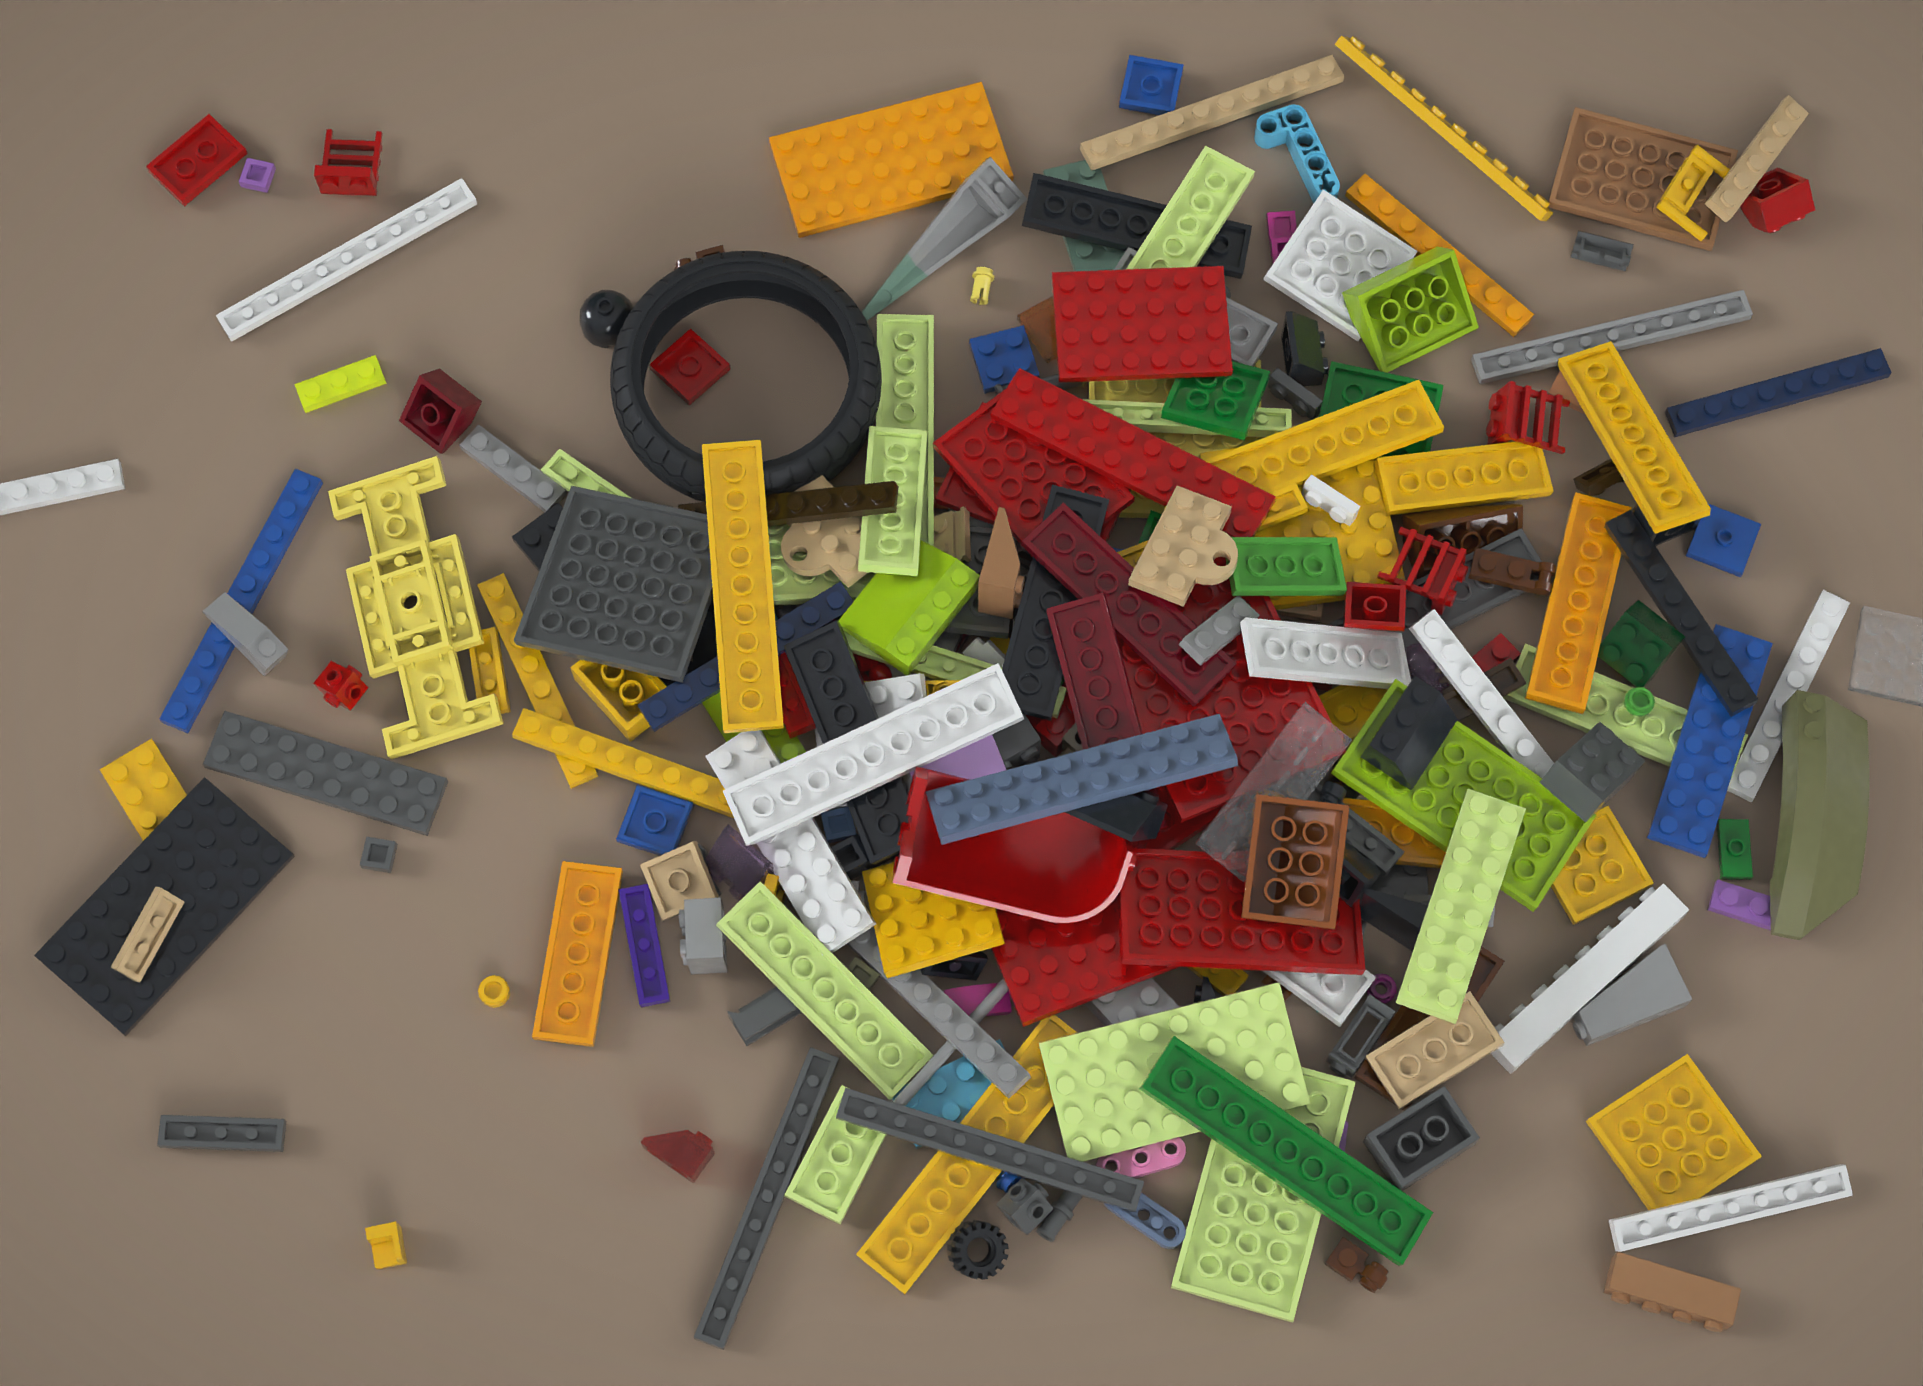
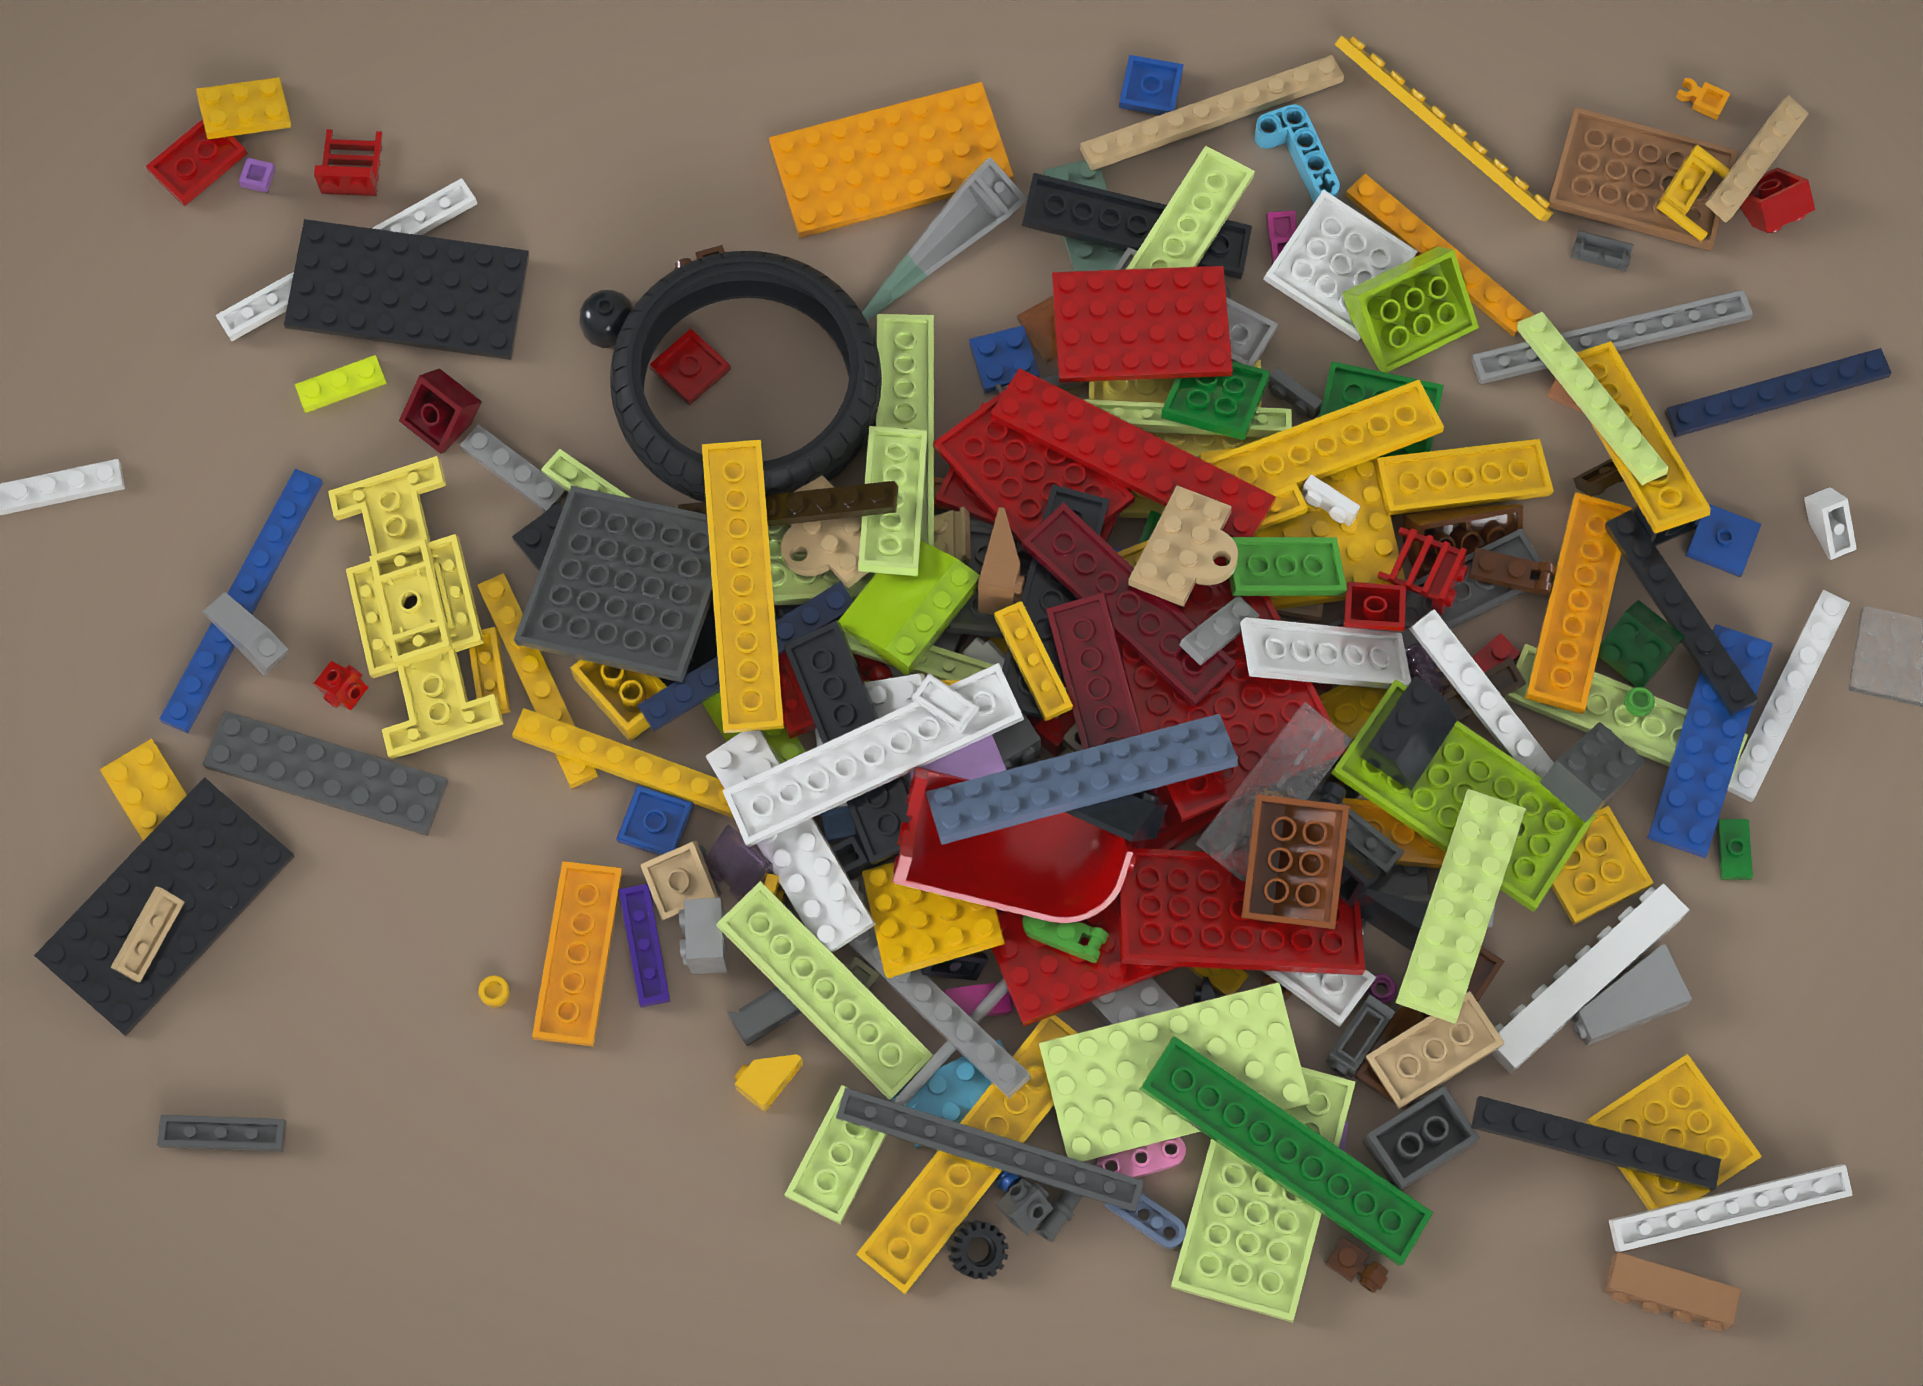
dark grey plate [360,837,398,873] -> none
yellow panel [365,1221,407,1269] -> none
clear red slope [641,1130,715,1183] -> none
dark grey plate [694,1047,839,1350] -> none
light yellow pin [970,267,995,305] -> none
black slope [1281,311,1329,387] -> none
red plate [1486,381,1570,454] -> none
medium lavender plate [1708,879,1771,930] -> none
olive slope [1770,690,1869,940] -> none
none -> yellow plate [196,77,291,139]
none -> black plate [284,219,529,360]
none -> yellow slope [734,1054,803,1112]
none -> white tile [911,673,979,733]
none -> yellow plate [994,601,1073,721]
none -> bright green plate [1022,915,1109,963]
none -> black plate [1471,1096,1721,1191]
none -> yellowish green plate [1517,312,1668,485]
none -> light orange plate [1676,78,1730,120]
none -> white slope [1804,487,1857,560]

